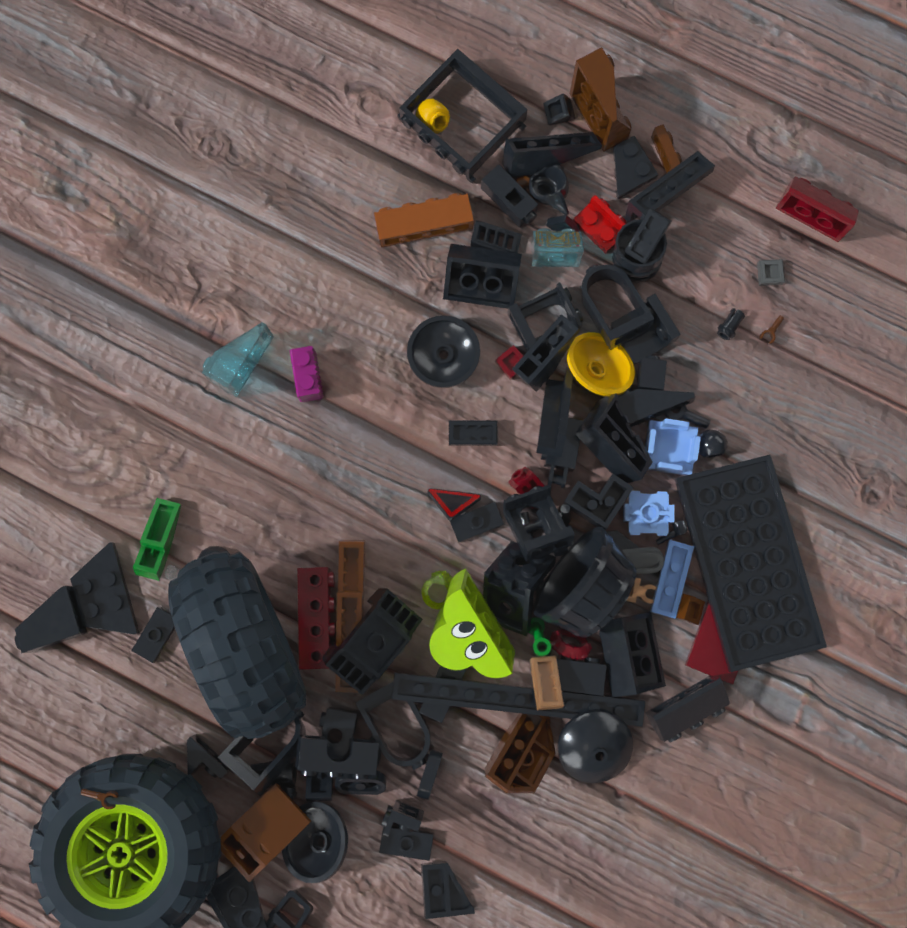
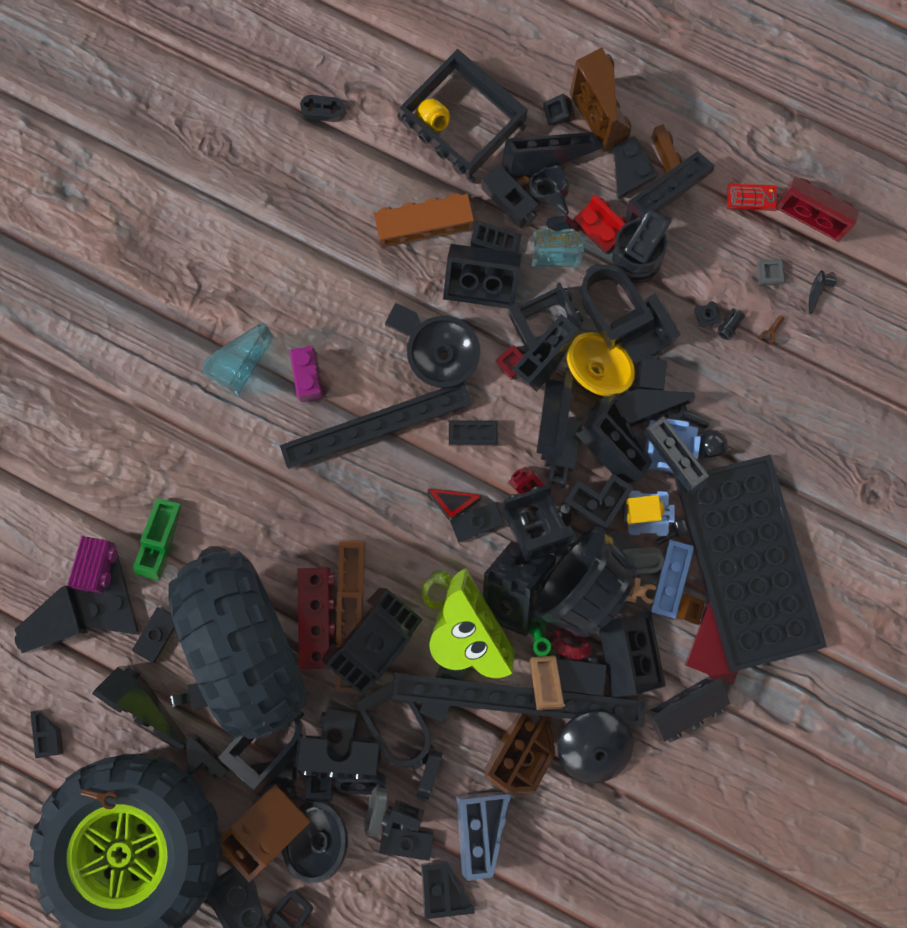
none -> black tile [30,710,63,759]
none -> magenta brick [67,536,117,594]
none -> black wedge [92,665,188,750]
none -> black plate [170,683,208,710]
none -> black plate [279,382,472,469]
none -> black beam [300,95,345,122]
none -> dark grey tile [364,787,387,837]
none -> black tile [385,303,421,337]
none -> sand blue wedge [456,790,511,881]
none -> yellow brick [625,495,665,526]
none -> black tile [643,416,709,491]
none -> black plate [694,301,722,328]
none -> tile [727,184,777,211]
none -> black bar [809,270,836,315]

